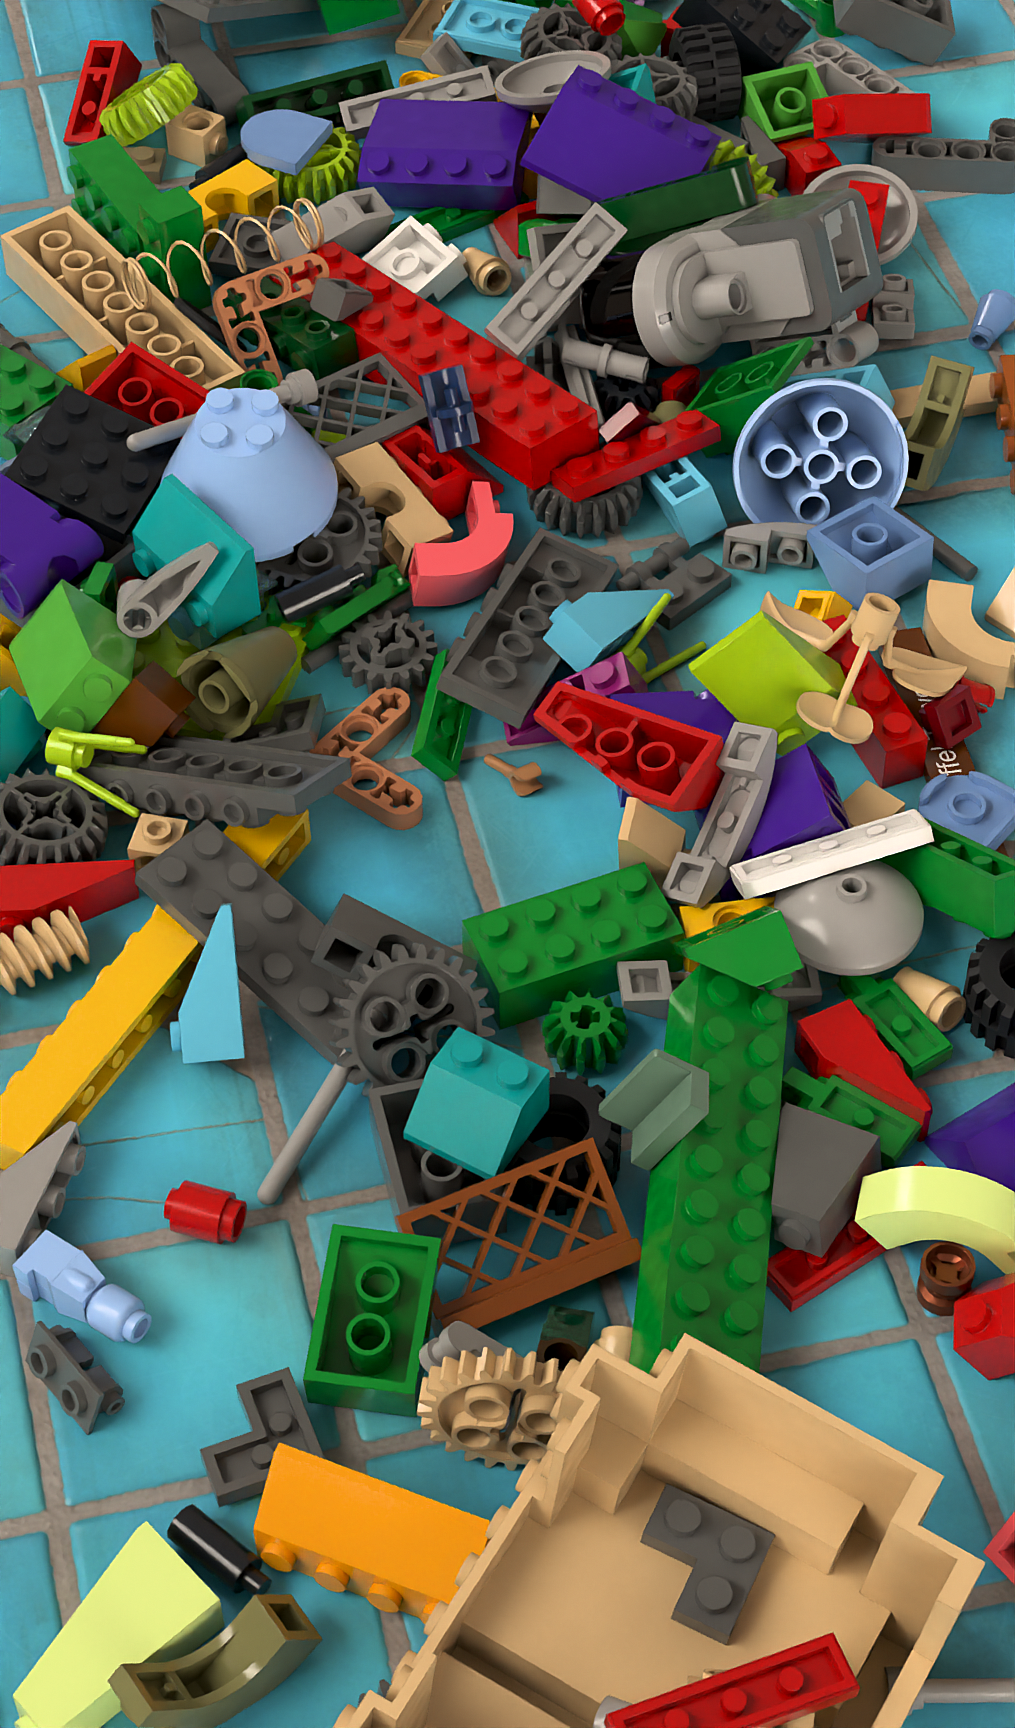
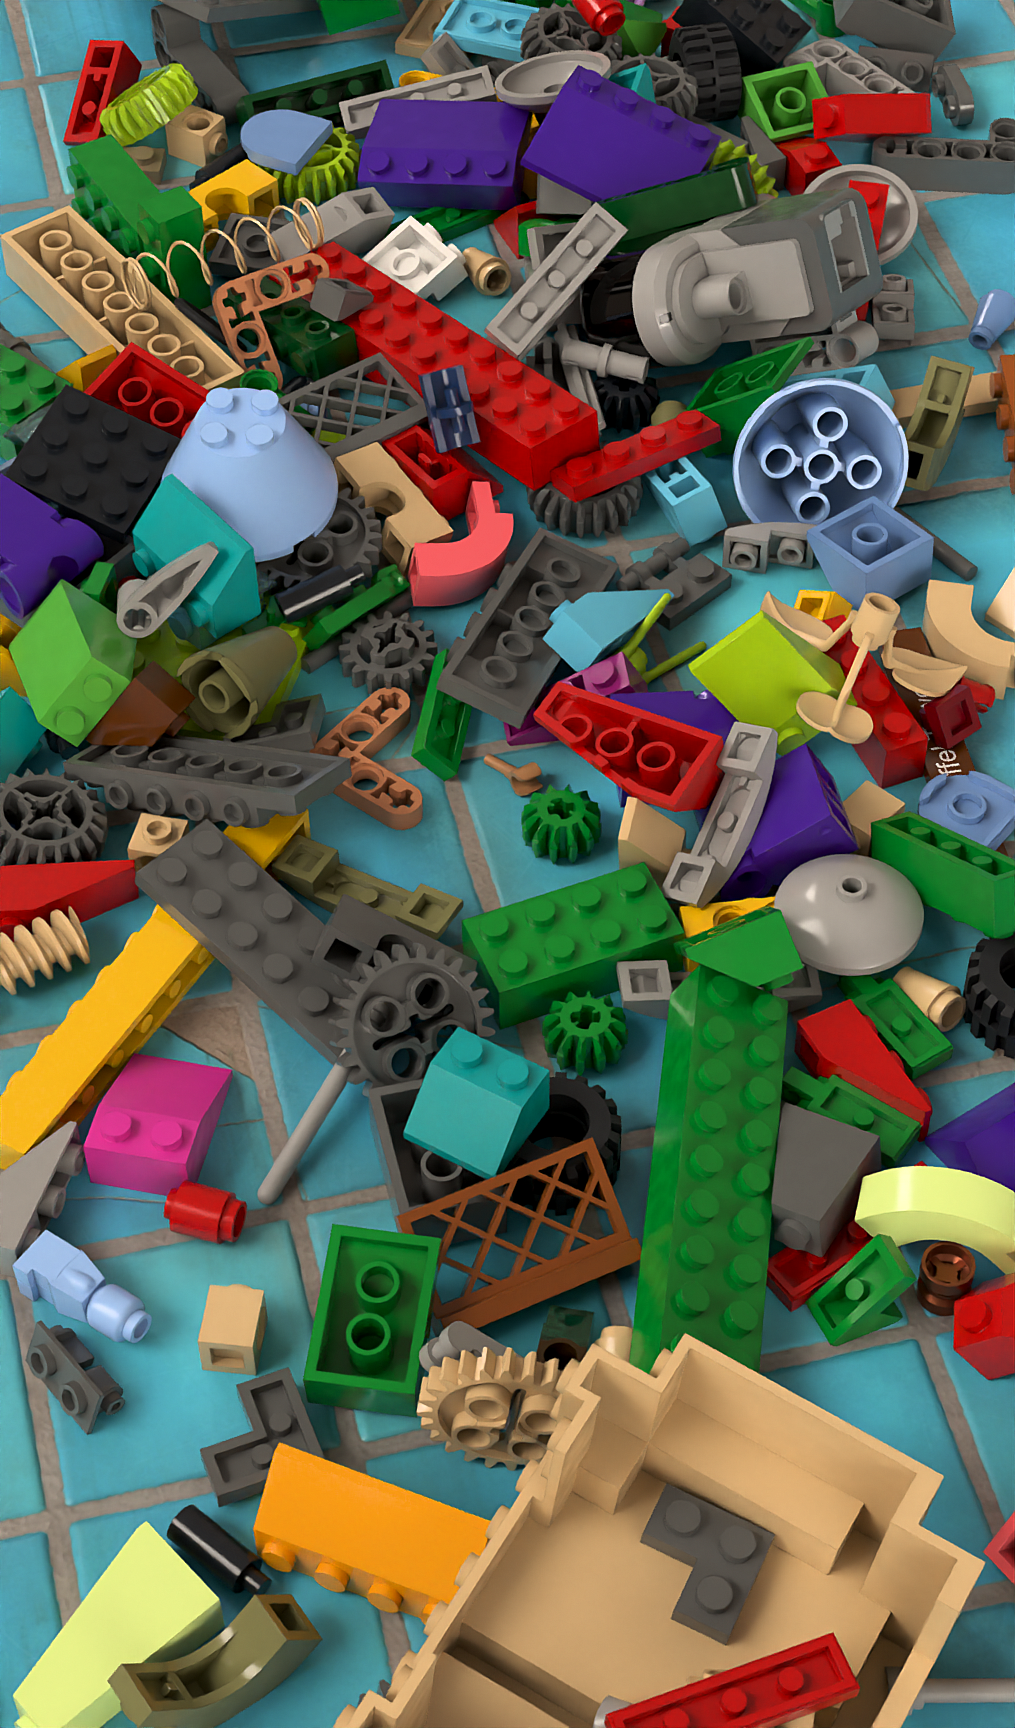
lime plant [45,727,147,818] -> none
light grey piece [127,369,318,452] -> none
medium azure slope [170,903,246,1064] -> none
dark red tile [599,402,662,443] -> none
sand green panel [599,1049,709,1171] -> none
red tile [661,365,700,407] -> none
white tile [729,809,934,900] -> none
none -> dark pink slope [83,1053,233,1196]
none -> tan brick [198,1284,268,1375]
none -> olive slope [271,834,463,940]
none -> green gear [521,784,602,865]
none -> green slope [805,1234,917,1346]
none -> dark grey hinge [858,45,934,93]
none -> dark grey plate [931,64,974,126]

